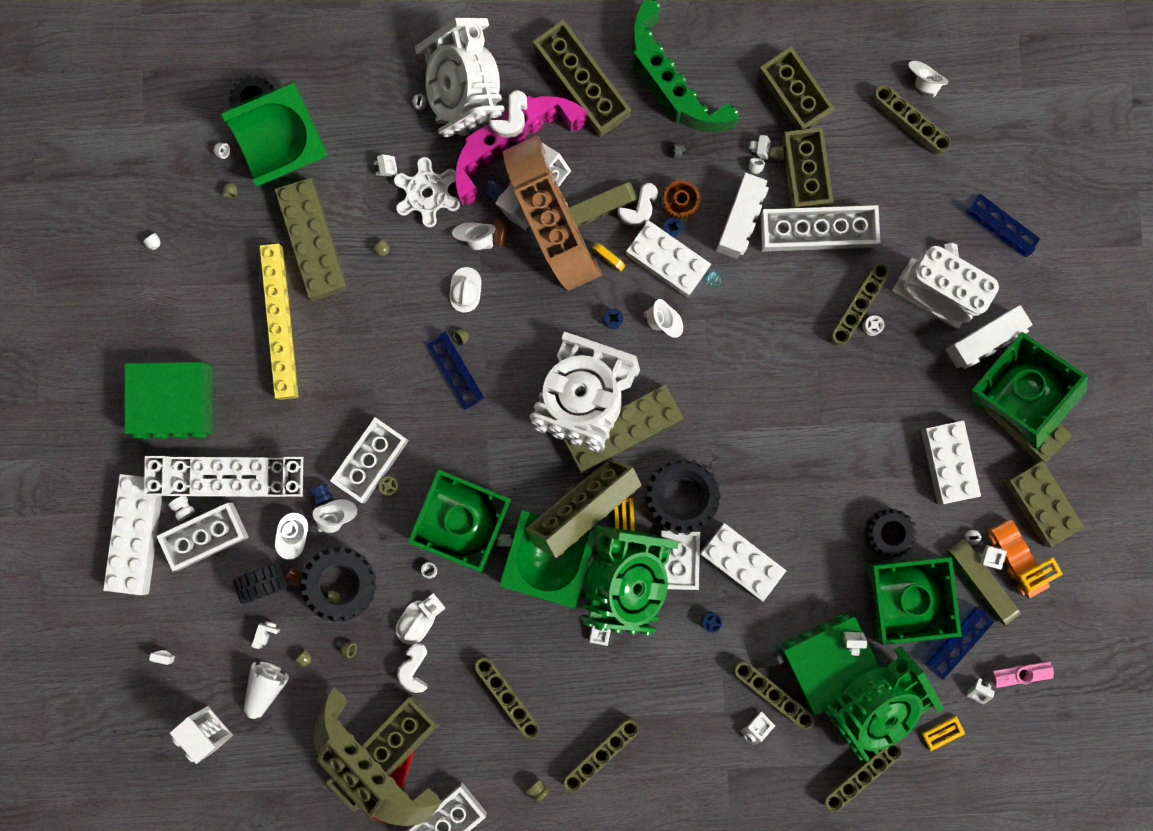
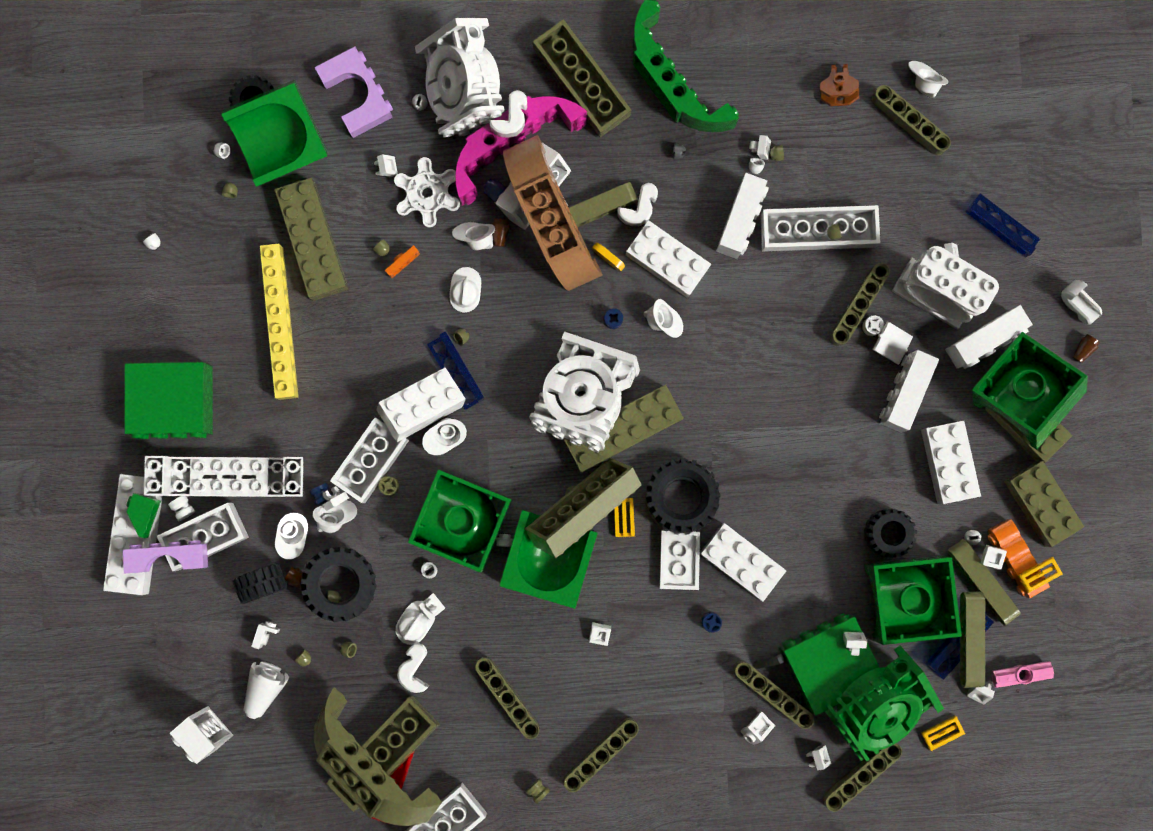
white tile [149,650,175,665] -> none
green brick [580,525,679,635] -> none
dark orange brick [661,179,701,221] -> none
dark blue wheel [663,217,682,238] -> none
clear light blue hinge [706,271,722,287] -> none
olive brick [757,46,835,130] -> none
olive brick [781,127,833,208] -> none
none -> lavender arch [123,540,208,574]
none -> green slope [126,493,161,538]
none -> lavender arch [315,47,393,138]
none -> white tile [323,486,349,511]
none -> white brick [377,368,465,442]
none -> orange plate [385,245,420,278]
none -> white piece [422,418,467,455]
none -> white tile [806,745,831,770]
none -> dark orange hinge [820,64,859,106]
none -> olive hinge [827,223,842,240]
none -> white piece [873,322,913,364]
none -> white brick [879,350,939,432]
none -> olive beam [960,592,985,688]
none -> white animal [1061,280,1102,325]
none -> reddish brown cone [1073,334,1100,363]

